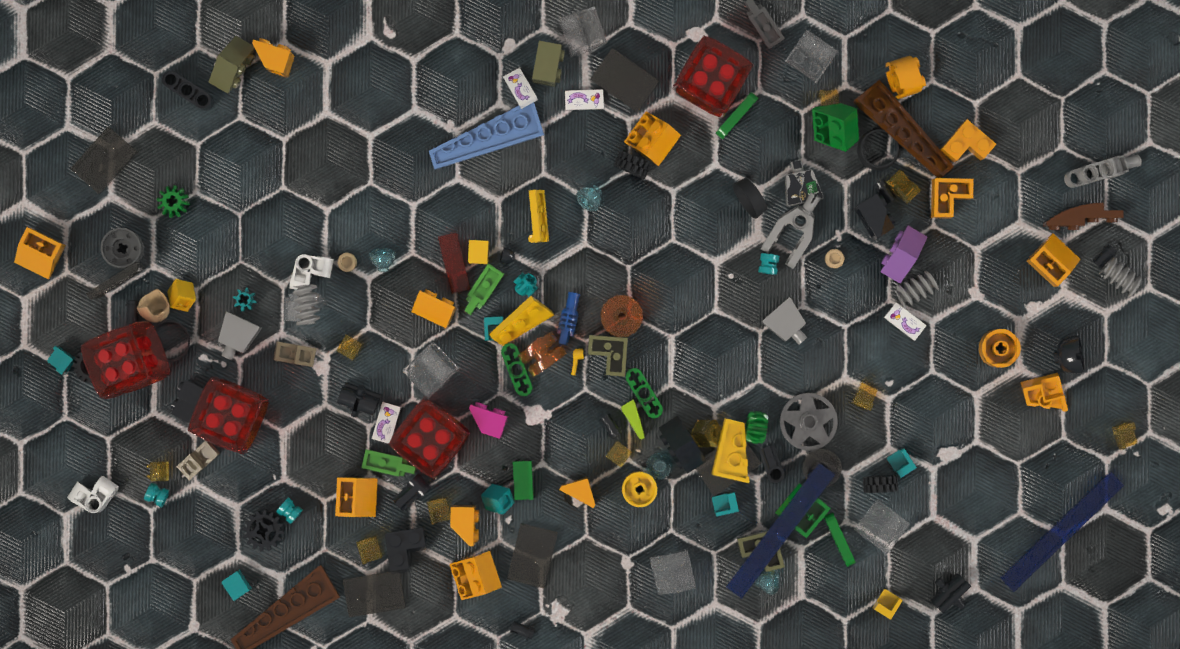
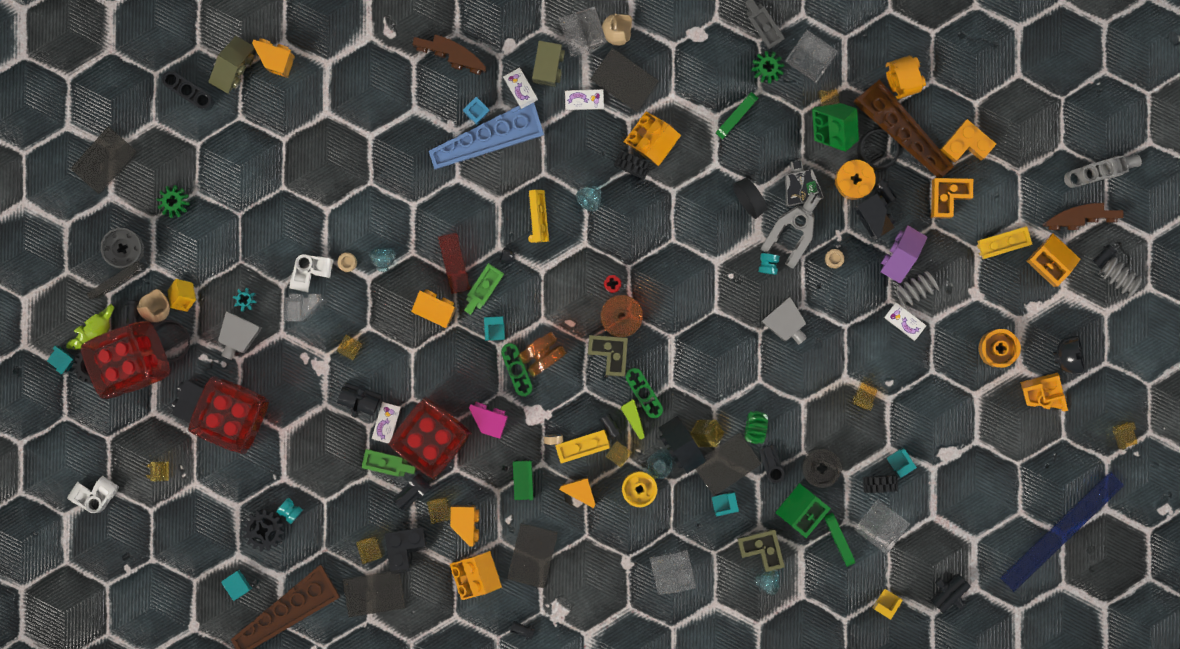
light orange slope [14,227,66,279] -> none
teal wheel [144,483,170,508] -> none
dark tan slope [176,439,220,481] -> none
dark tan slope [273,341,316,367] -> none
light grey piece [293,284,320,325] -> none
light orange slope [335,477,378,517] -> none
clear slope [402,342,460,399] -> none
yellow panel [468,240,489,265] -> none
teal panel [481,484,515,515] -> none
yellow wing [489,296,554,346] -> none
teal gear [514,272,538,297] -> none
blue hinge [557,292,580,346] -> none
yellow hand [571,349,584,375] -> none
clear red piece [672,35,754,119] -> none
yellow wing [711,418,749,483] -> none
clear blue tile [726,463,835,599] -> none
flat silver wheel [780,393,838,451] -> none
clear yellow panel [886,170,921,204] -> none
none -> lime animal [66,304,114,350]
none -> reddish brown slope [412,34,487,75]
none -> dark azure panel [463,97,490,126]
none -> tan tile [544,434,563,445]
none -> yellow hinge [555,429,611,463]
none -> tan hair [602,14,632,45]
none -> red bush [604,275,621,293]
none -> green gear [751,51,784,84]
none -> light orange brick [835,160,875,200]
none -> yellow hinge [977,226,1033,259]

